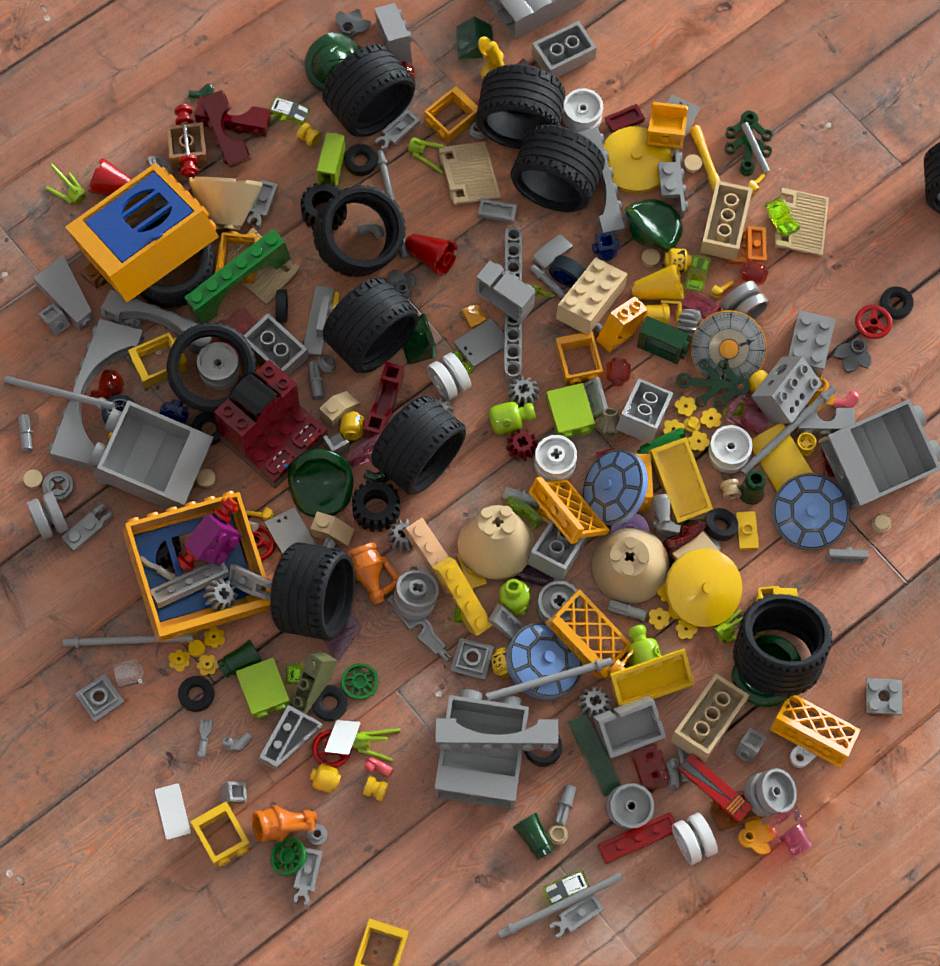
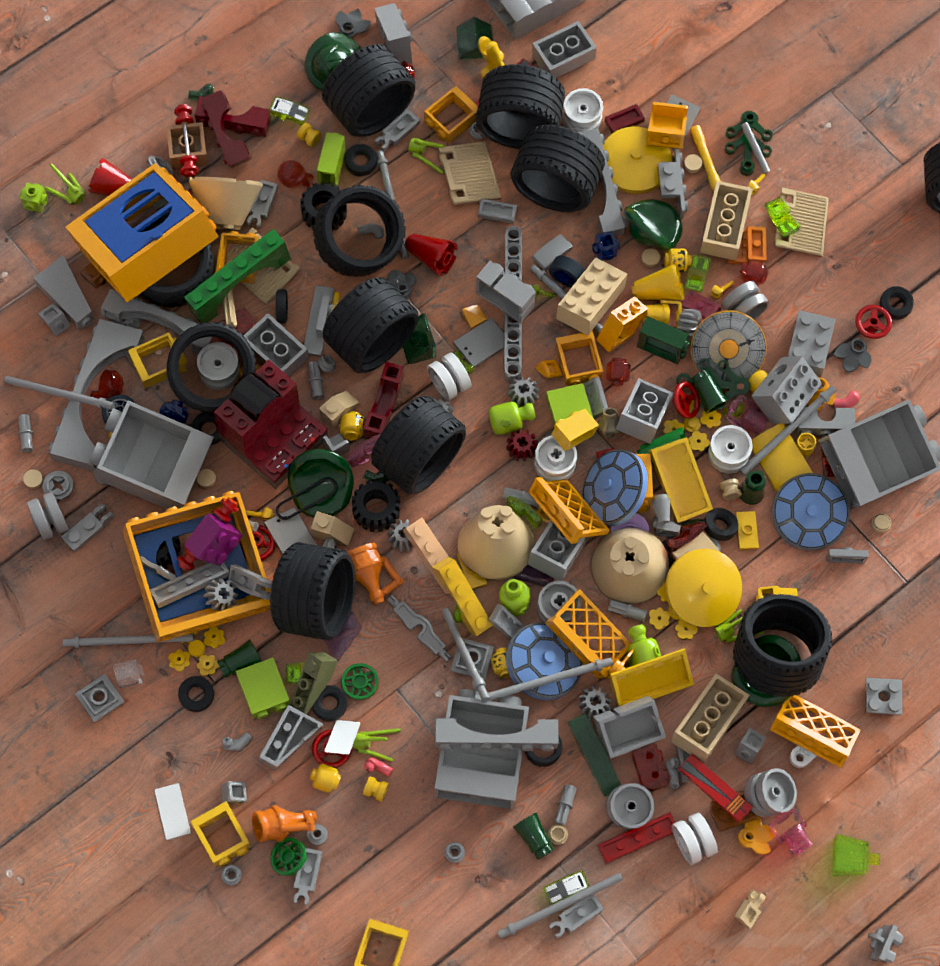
light grey piece [196,719,213,759] -> none
light grey wheel [393,570,439,621] -> none
none -> lime brick [20,183,48,213]
none -> light grey plate [221,865,242,885]
none -> tan axle [223,290,237,328]
none -> black piece [276,478,337,520]
none -> clear red piece [277,160,314,187]
none -> light grey bar [442,608,490,702]
none -> light grey plate [445,842,465,863]
none -> light orange slope [535,359,563,378]
none -> yellow piece [551,409,599,451]
none -> red piece [672,381,700,419]
none -> dark green plant [691,370,729,414]
none -> tan plate [735,889,765,929]
none -> clear neon green torso [832,834,880,876]
none -> light grey hips [867,924,904,963]

